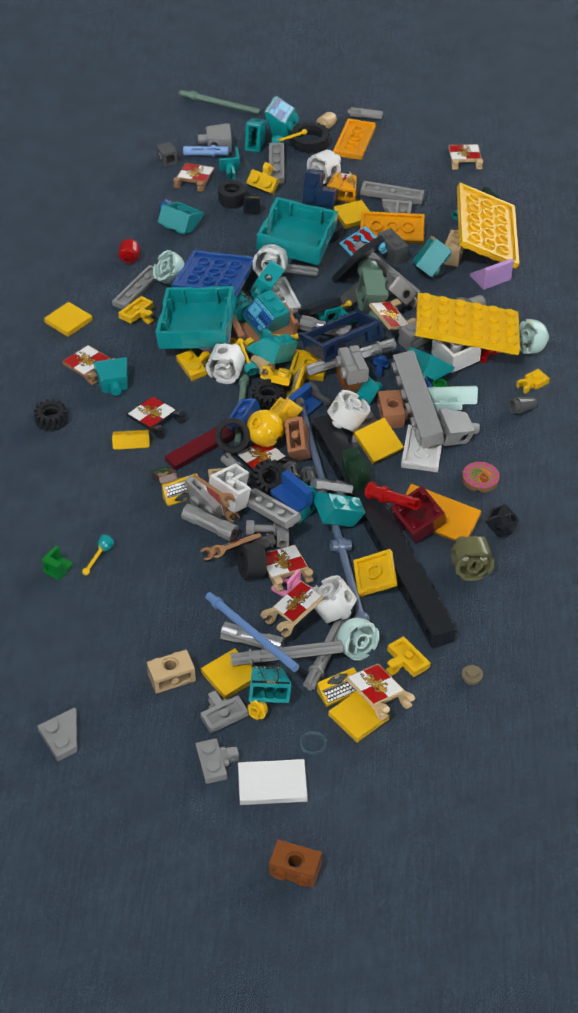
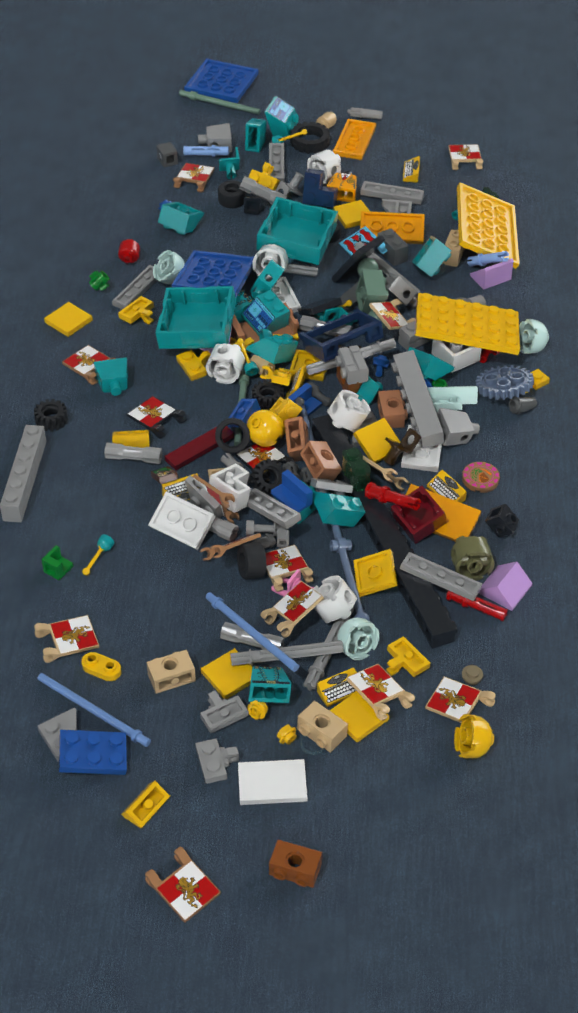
none -> light grey brick [0,425,46,523]
none -> flag [34,615,99,663]
none -> medium blue bar [37,673,151,747]
none -> blue plate [59,730,127,775]
none -> yellow plate [81,652,121,681]
none -> green gear [89,270,110,291]
none -> light grey axle [104,443,163,464]
none -> yellow slope [121,780,170,829]
none -> flag [145,847,221,923]
none -> white tile [148,491,216,550]
none -> blue plate [184,58,258,103]
none -> light grey axle [239,176,287,205]
none -> light grey bracket [275,172,305,196]
none -> yellow plate [277,724,297,745]
none -> tan brick [297,700,348,753]
none -> nougat brick [300,441,342,481]
none -> tan flag [354,451,409,491]
none -> dark brown bracket [383,428,421,466]
none -> light grey tile [400,552,482,601]
none -> slope [403,156,420,183]
none -> flag [425,676,496,723]
none -> slope [427,470,467,503]
none -> red pin [446,590,508,621]
none -> yellow cylinder [454,714,494,758]
none -> light blue pin [467,251,509,267]
none -> sand blue gear [475,365,534,400]
none -> lavender slope [478,562,532,611]

